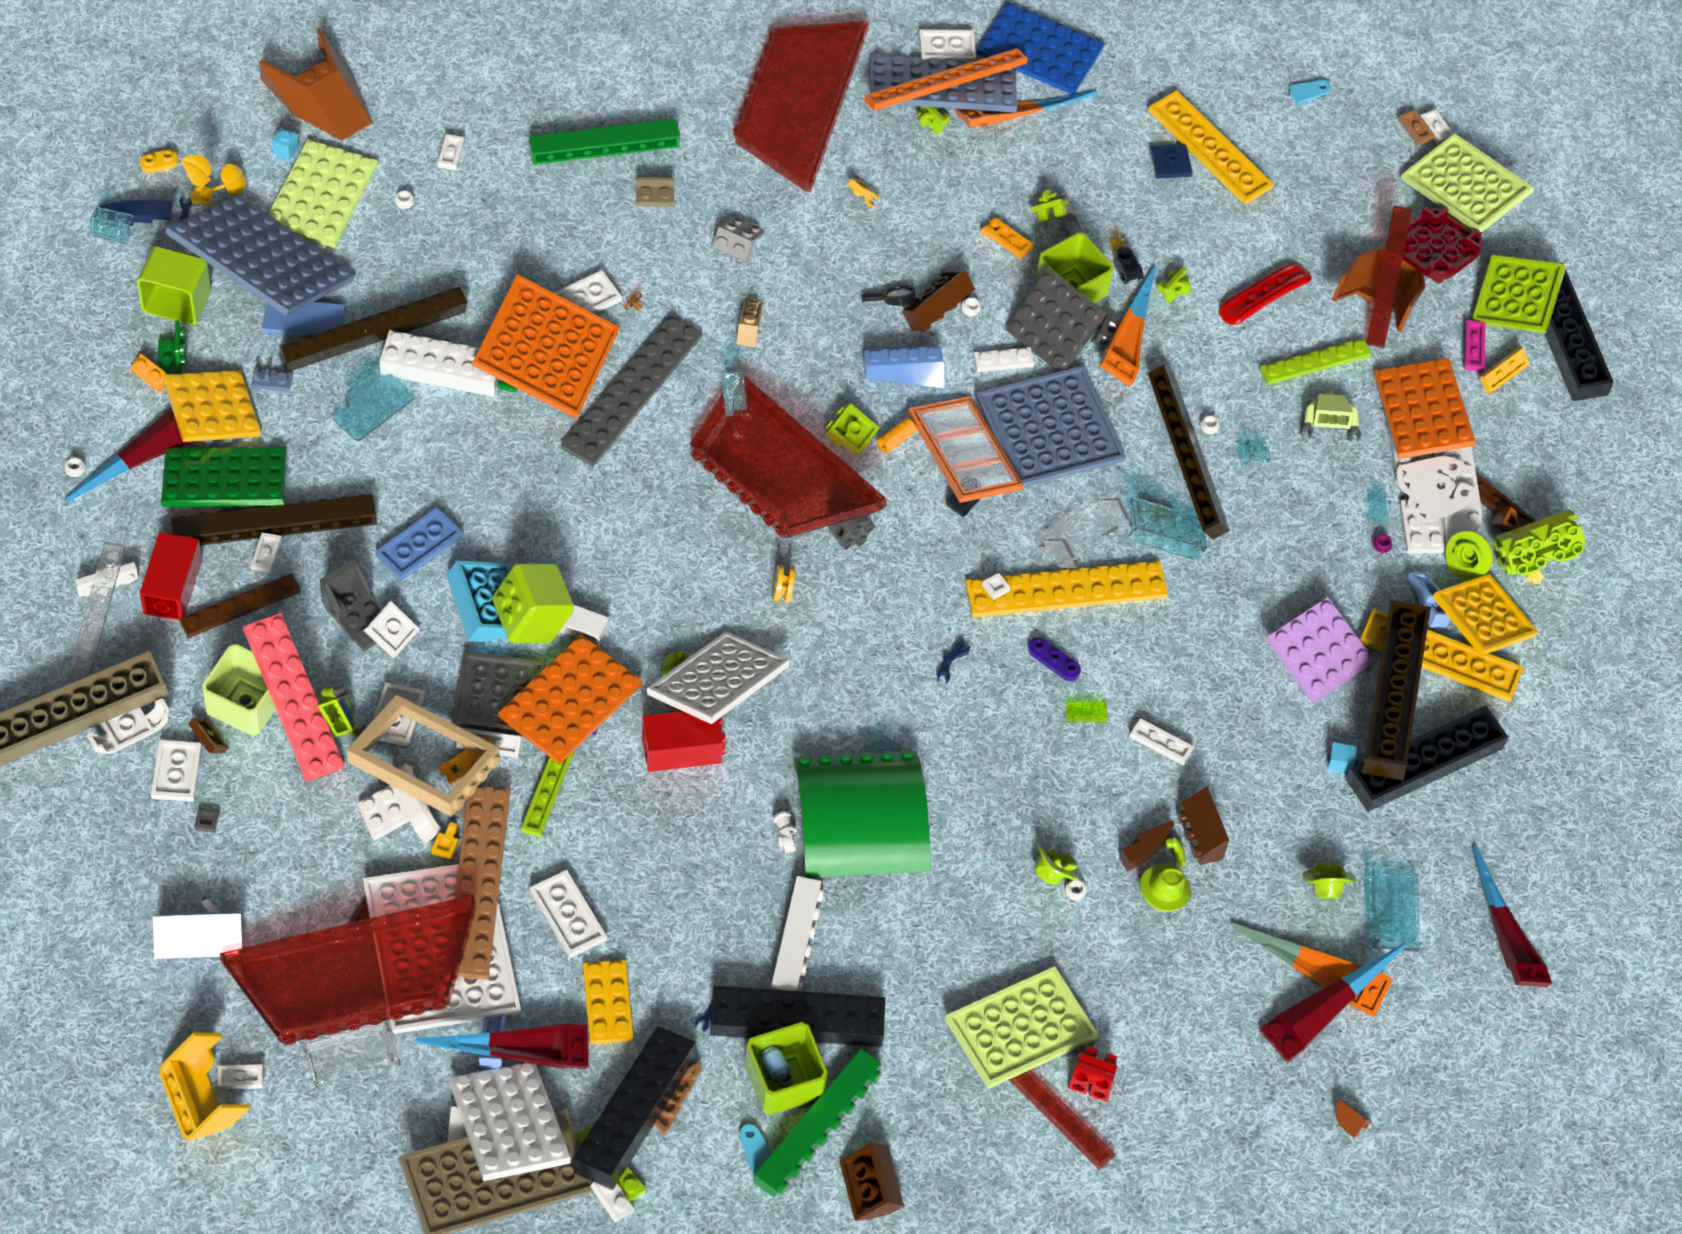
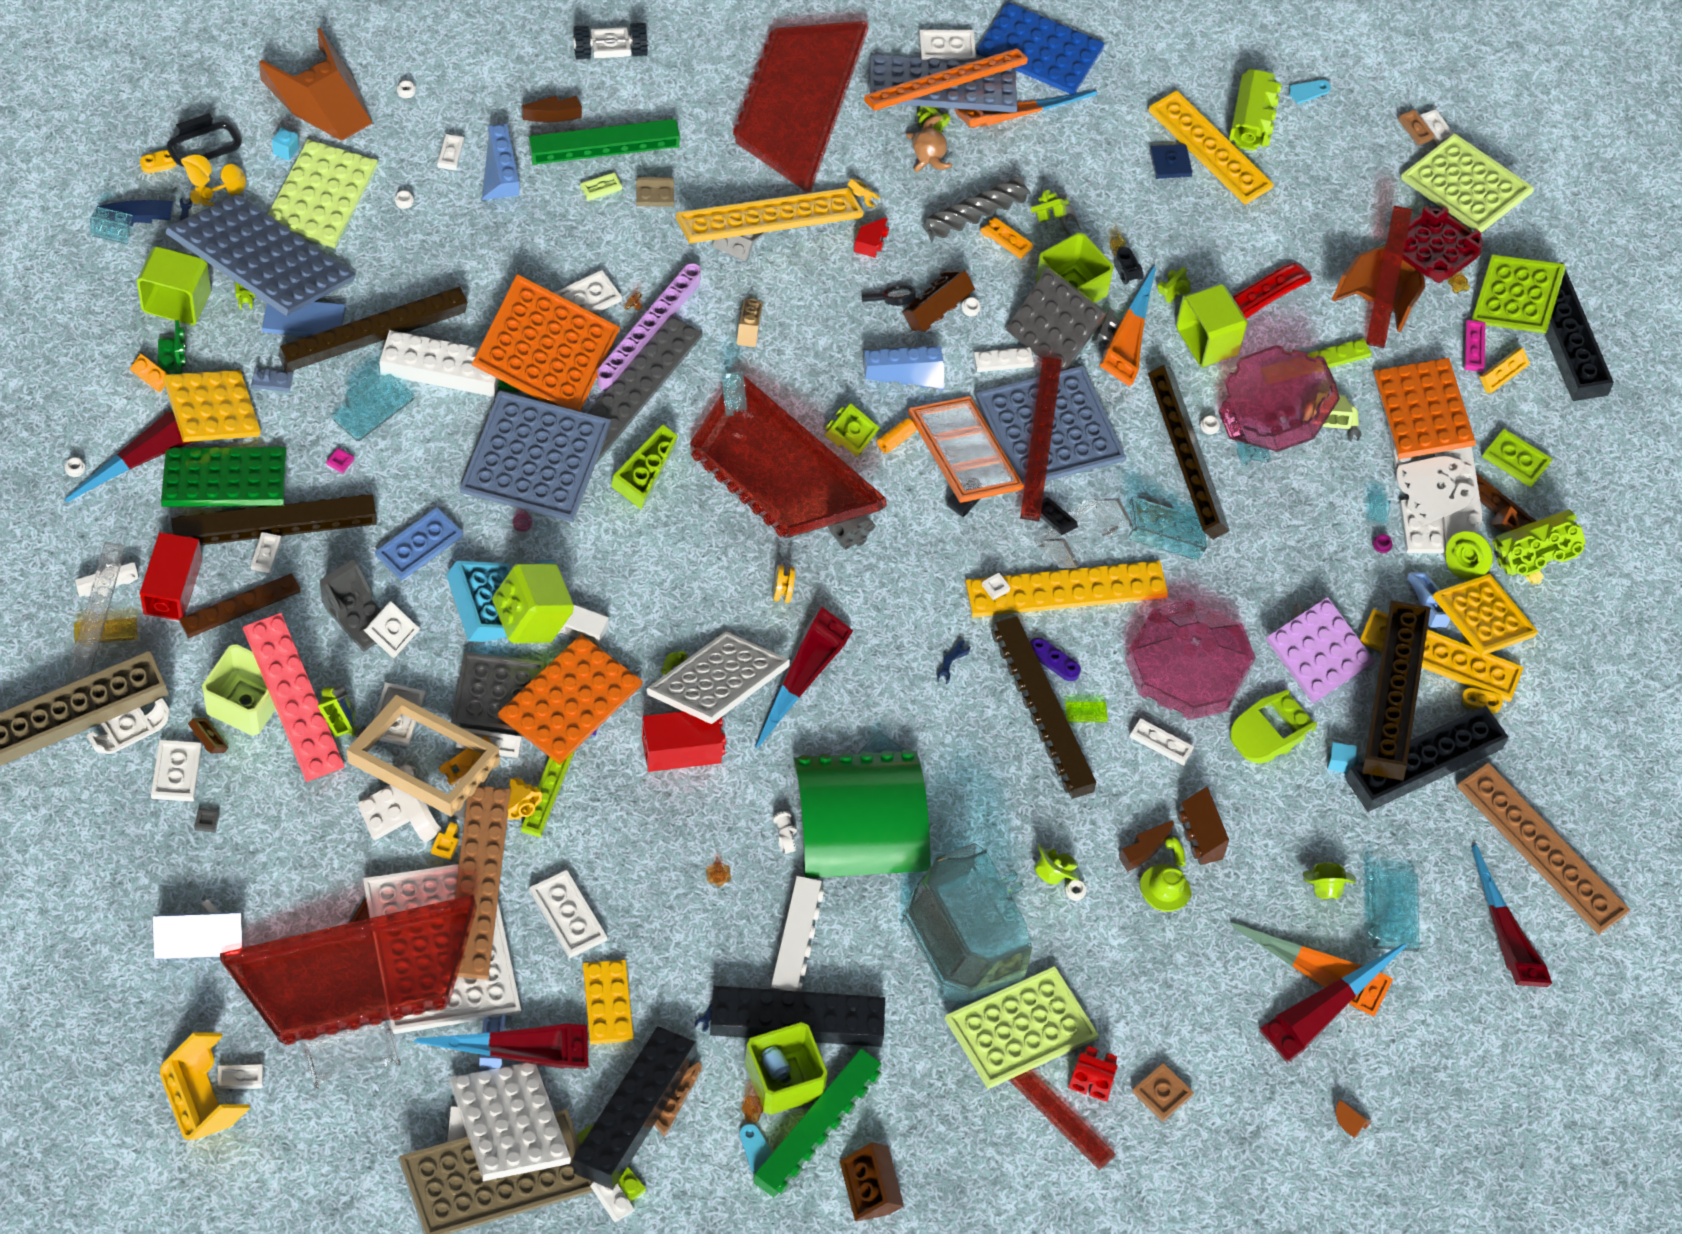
none -> clear yellow plate [74,618,138,644]
none -> black bar [166,113,242,167]
none -> lime plate [235,282,256,309]
none -> dark pink tile [326,448,354,474]
none -> white plate [397,80,416,98]
none -> sand blue plate [460,391,611,522]
none -> medium blue wedge [482,124,519,200]
none -> yellow rock [507,777,543,820]
none -> clear pink plate [513,512,533,532]
none -> reddish brown slope [521,96,582,123]
none -> plate [573,23,648,60]
none -> yellowish green tile [580,172,622,201]
none -> lavender beam [597,263,701,390]
none -> lime wedge [611,424,678,510]
none -> yellow plate [675,188,863,243]
none -> clear orange plant [706,862,731,887]
none -> clear orange plant [742,1096,763,1122]
none -> dark red plate [755,607,853,748]
none -> red slope [854,218,890,258]
none -> clear light blue windscreen [901,843,1032,1007]
none -> medium nougat piece [906,116,952,173]
none -> dark grey piece [922,176,1031,242]
none -> dark brown brick [992,616,1097,799]
none -> clear red plate [1020,356,1062,522]
none -> black tile [1032,497,1078,536]
none -> clear pink windscreen [1126,599,1256,720]
none -> medium nougat plate [1132,1063,1194,1122]
none -> lime plate [1176,284,1248,368]
none -> clear pink windscreen [1218,345,1340,452]
none -> lime brick [1229,69,1282,151]
none -> lime slope [1229,690,1317,763]
none -> clear yellow plate [1448,275,1470,294]
none -> medium nougat plate [1457,763,1630,935]
none -> yellow plate [1461,688,1503,714]
none -> lime plate [1482,429,1553,488]

